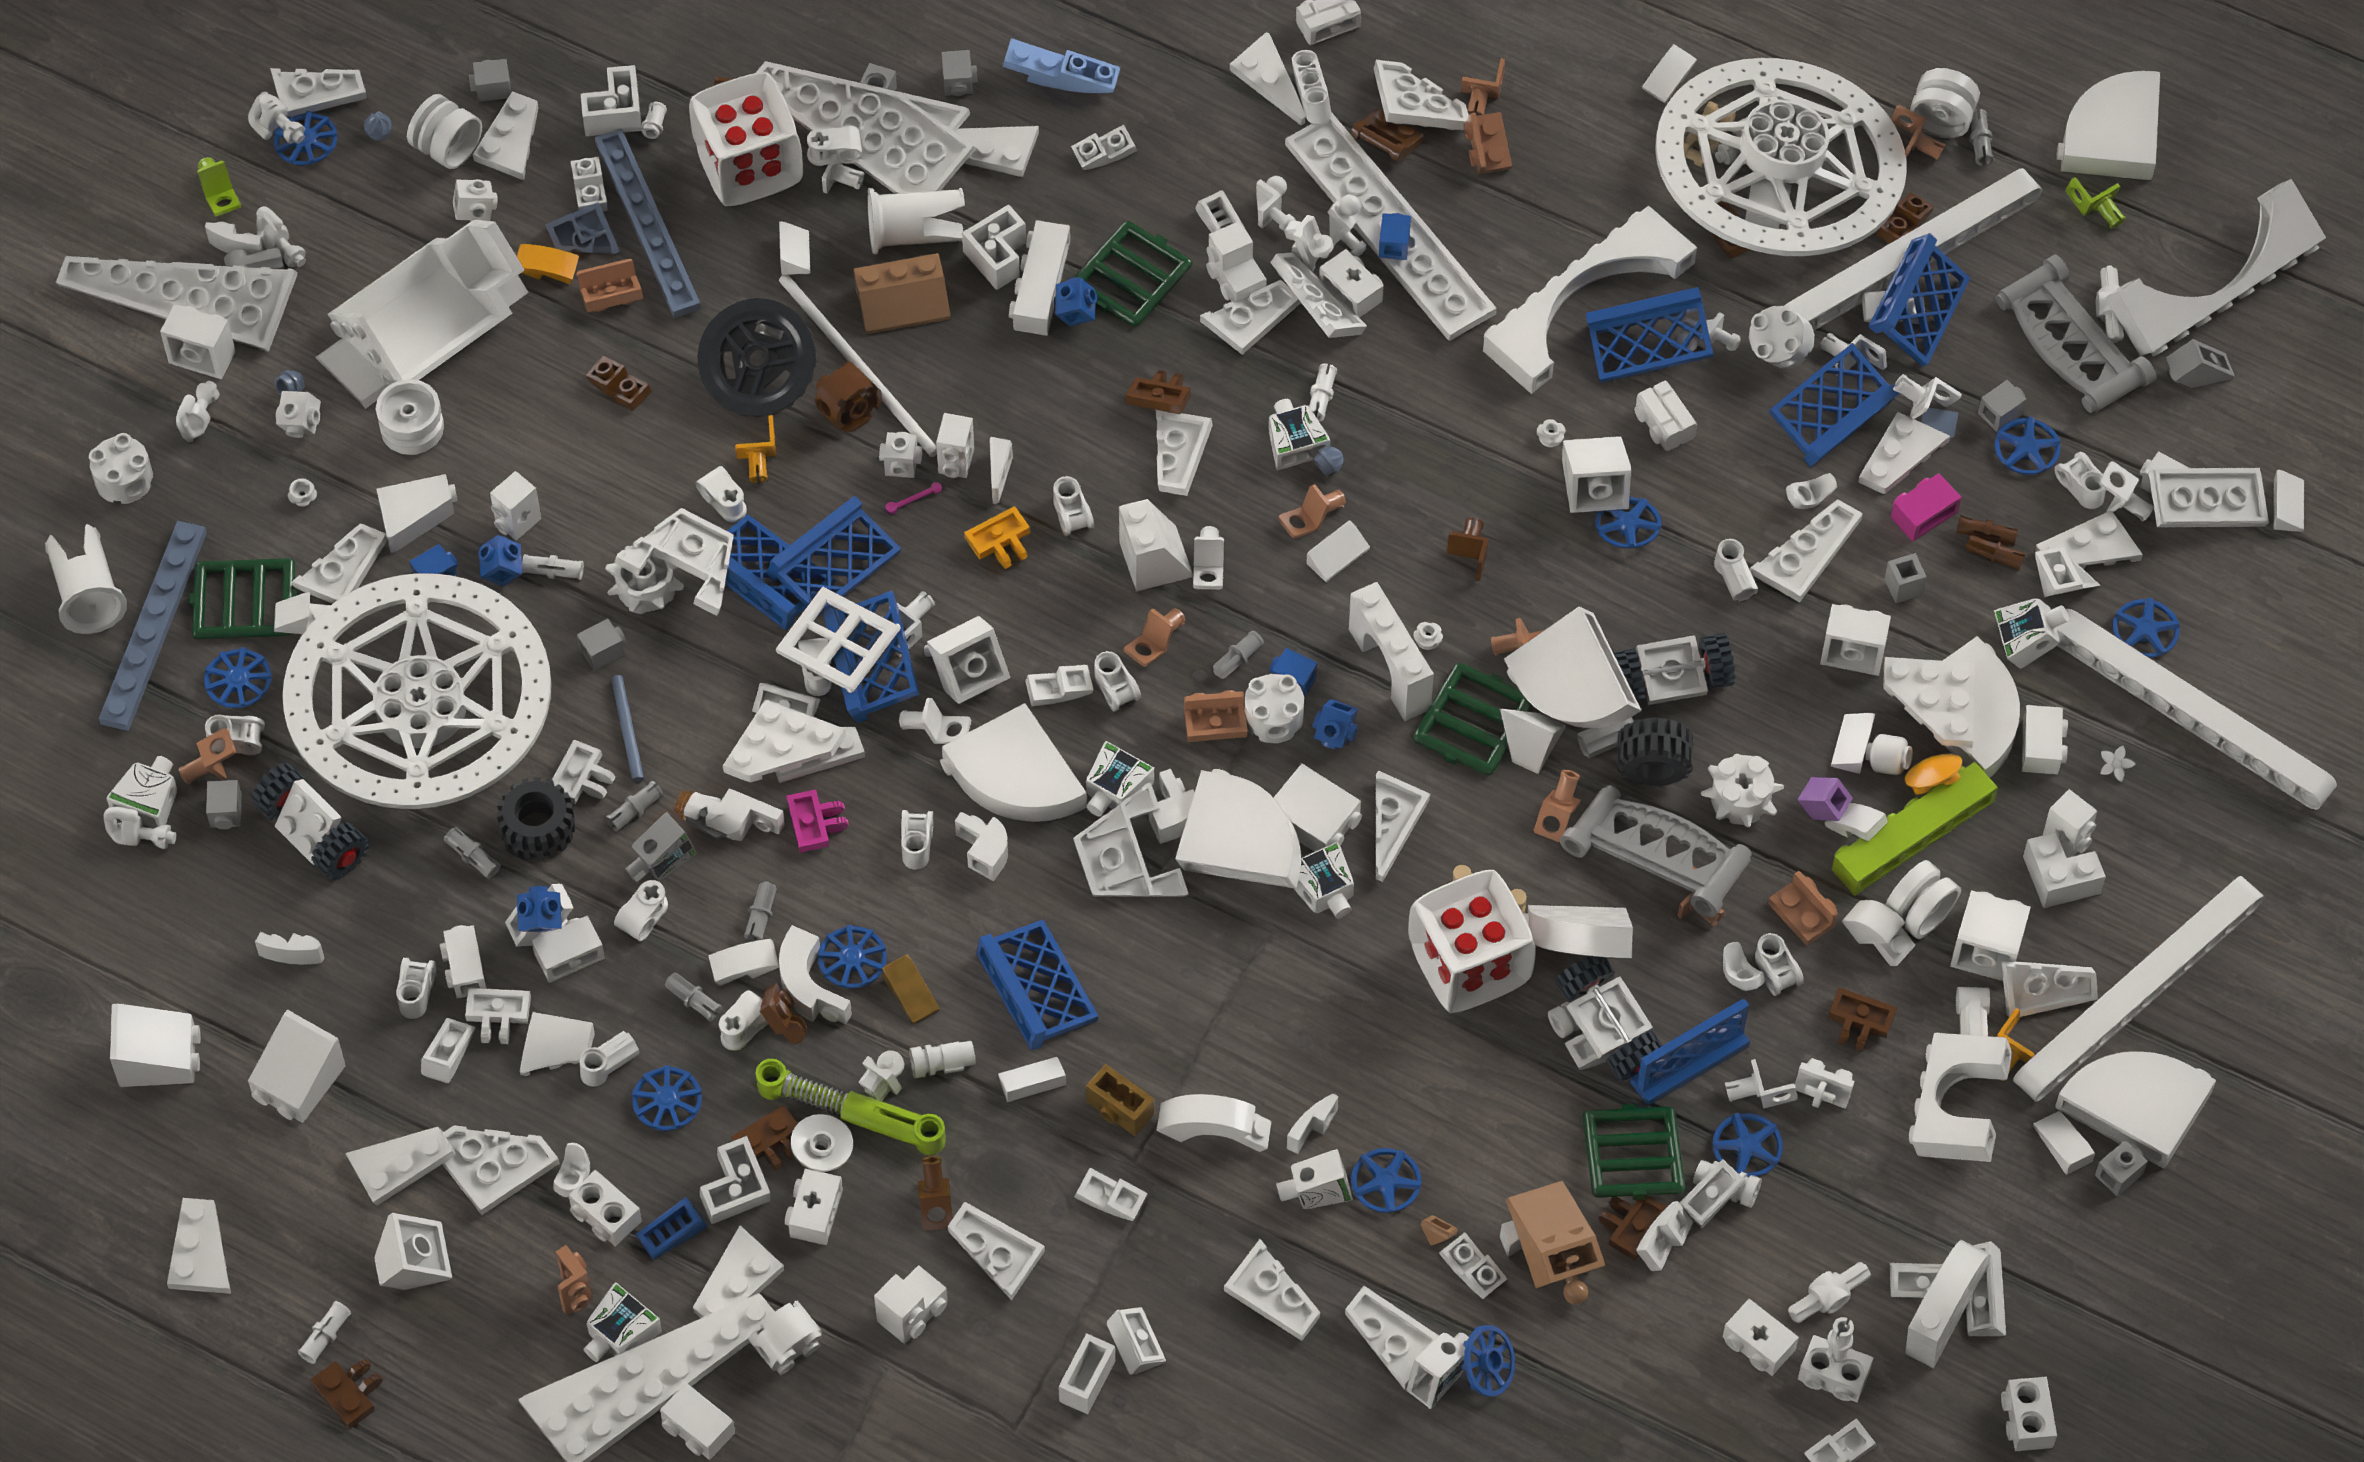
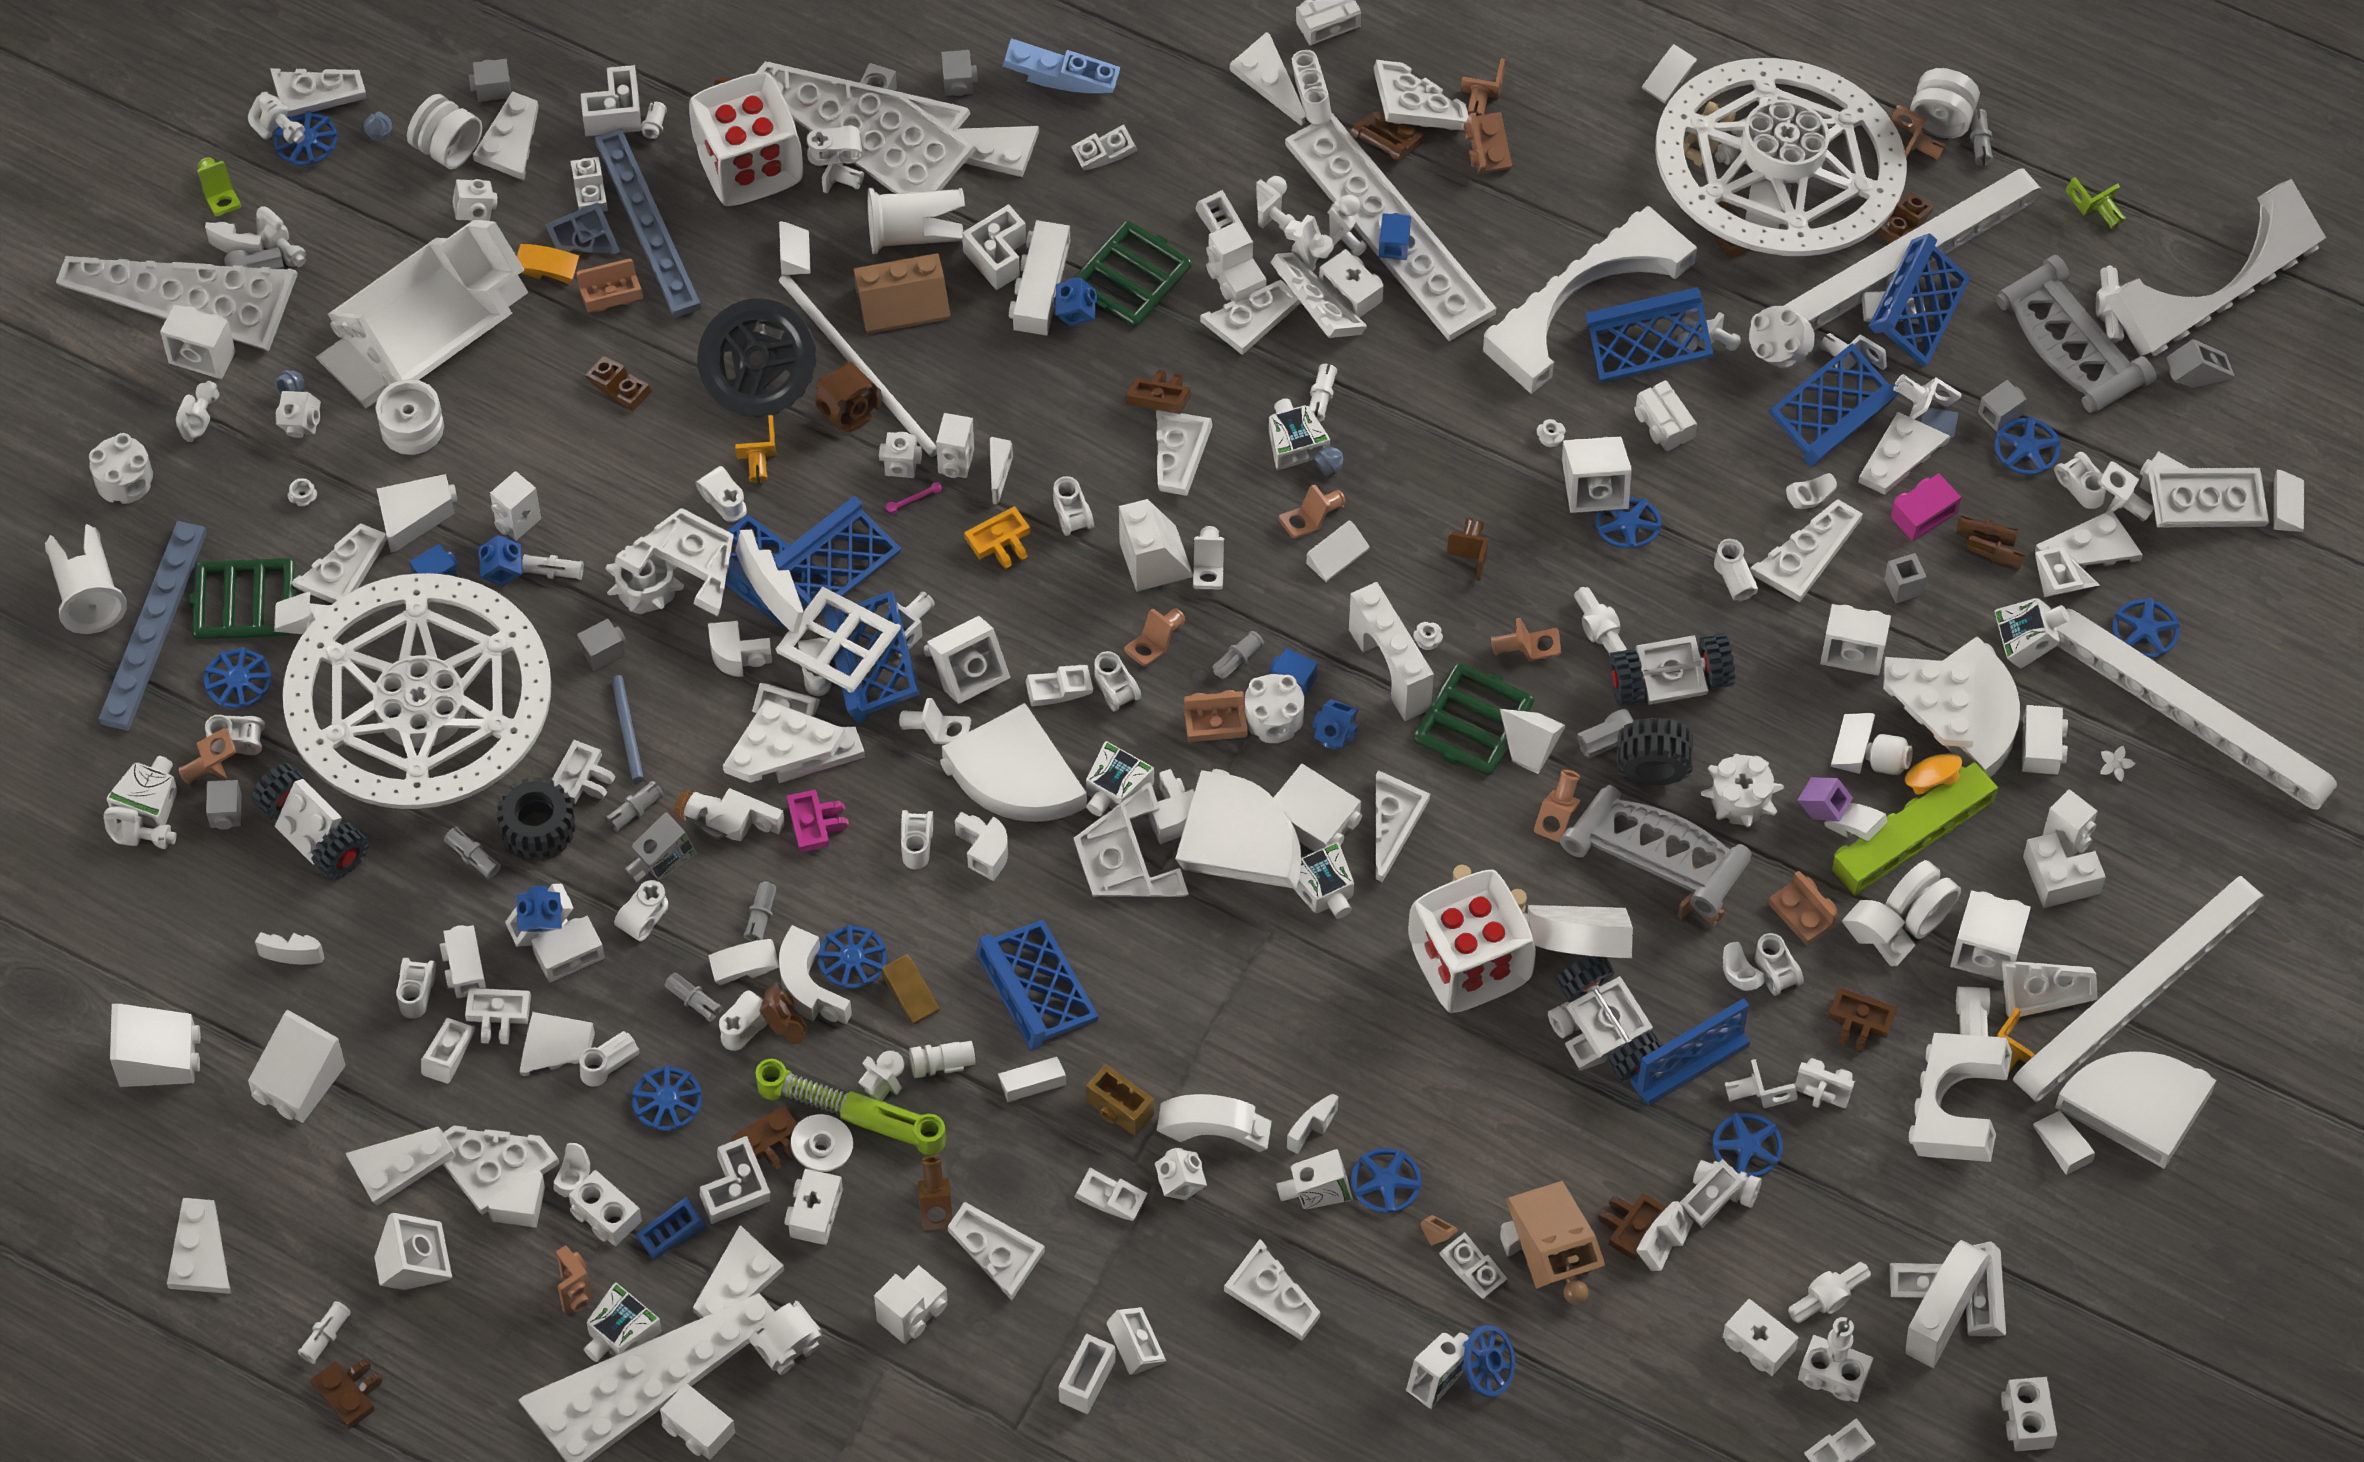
white wing [1345,1286,1439,1390] -> none
white brick [1504,607,1642,728] -> none
dark green bar [1583,1104,1685,1200] -> none
white brick [2056,71,2160,180] -> none
light grey brick [2095,1140,2148,1197] -> none
none -> white slope [487,1170,545,1228]
none -> white brick [708,621,772,677]
none -> white slope [736,529,804,634]
none -> white brick [1155,1148,1207,1200]
none -> white axle [1574,587,1627,655]

